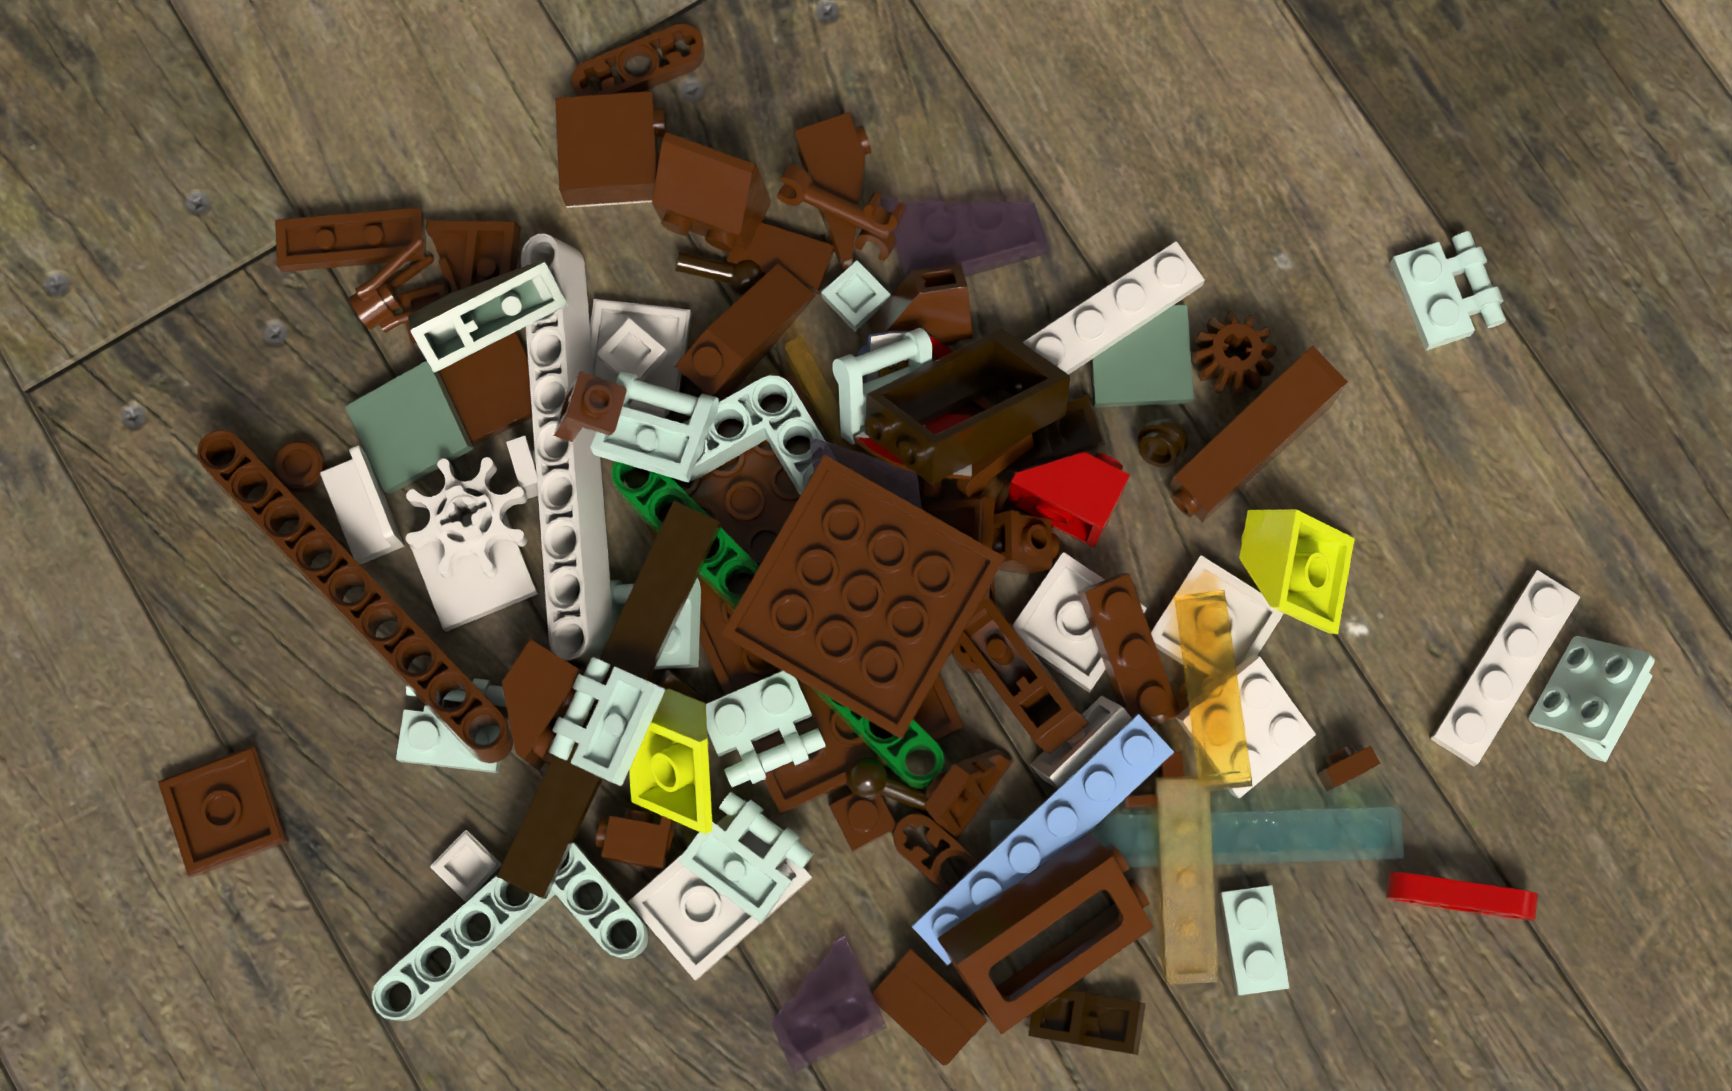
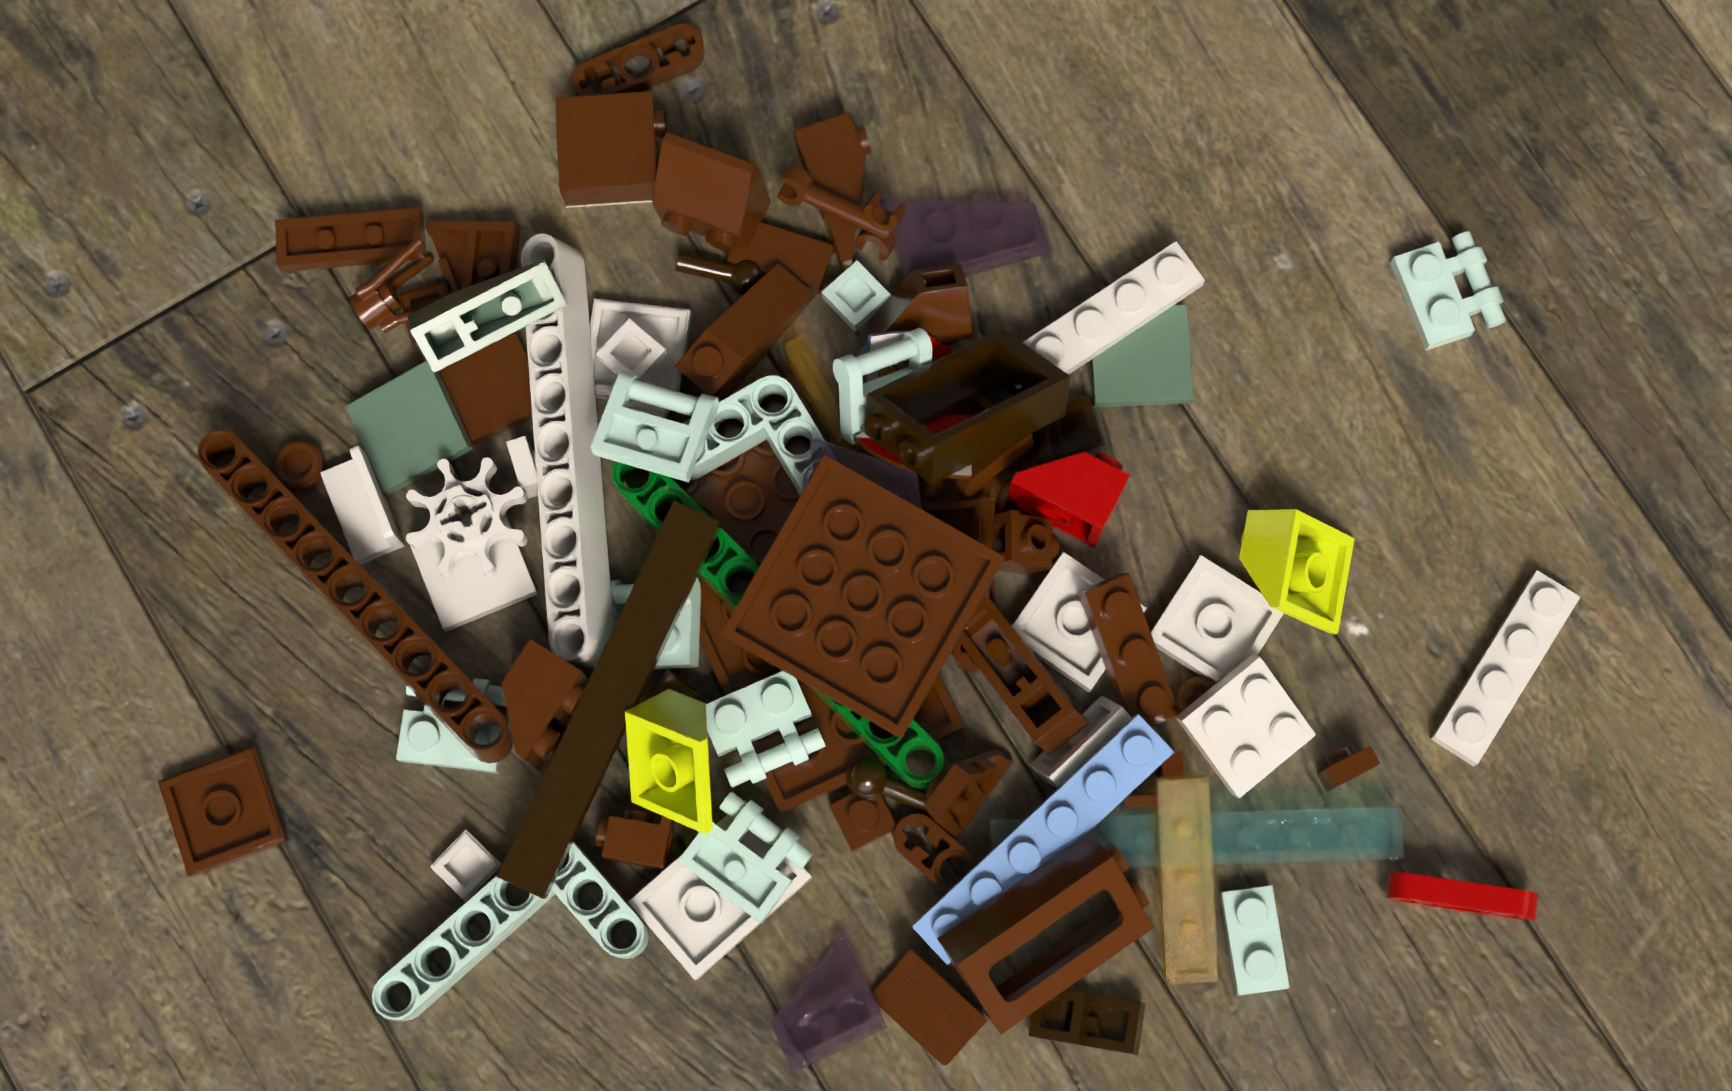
light aqua plate [548,657,666,786] -> none
reddish brown bracket [553,371,627,442] -> none
dark brown plate [1138,418,1188,467] -> none
reddish brown slope [1169,345,1348,523] -> none
clear yellow tile [1174,590,1253,792] -> none
reddish brown gear [1191,311,1277,397] -> none
light aqua bracket [1529,636,1655,762] -> none

